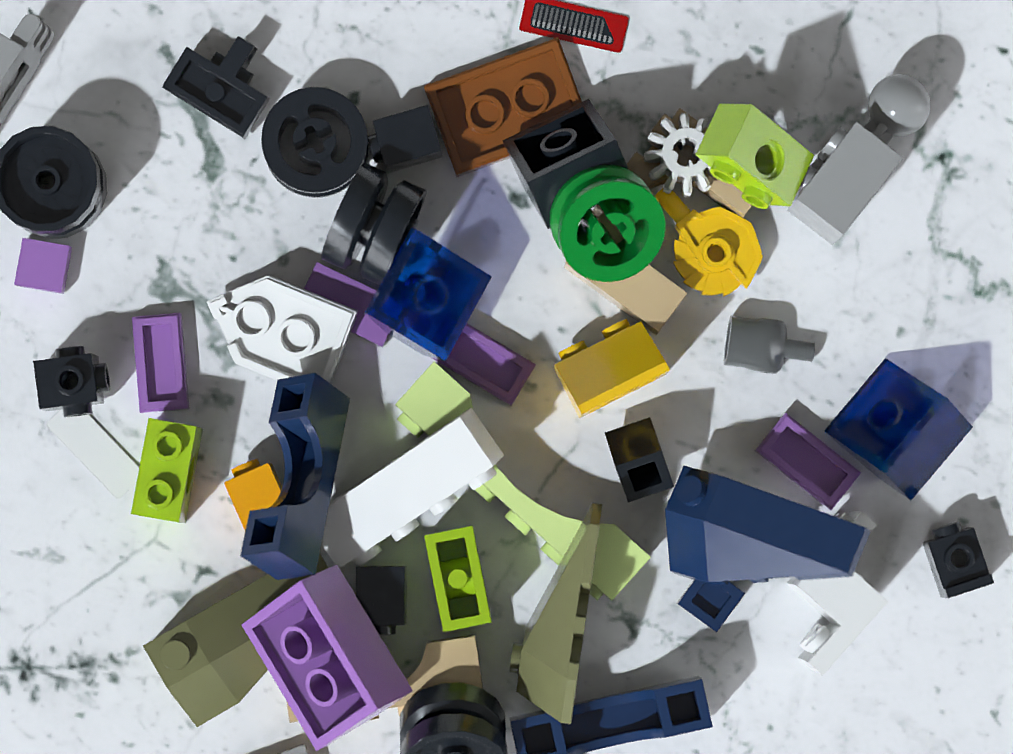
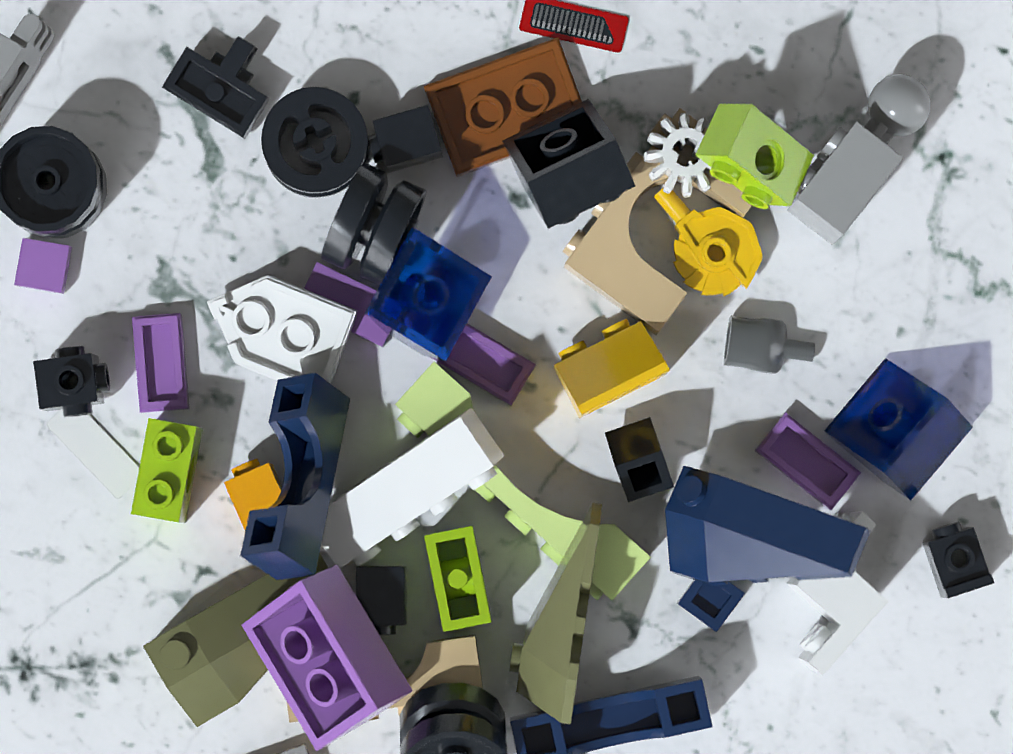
green wheel [549,165,666,282] -> none

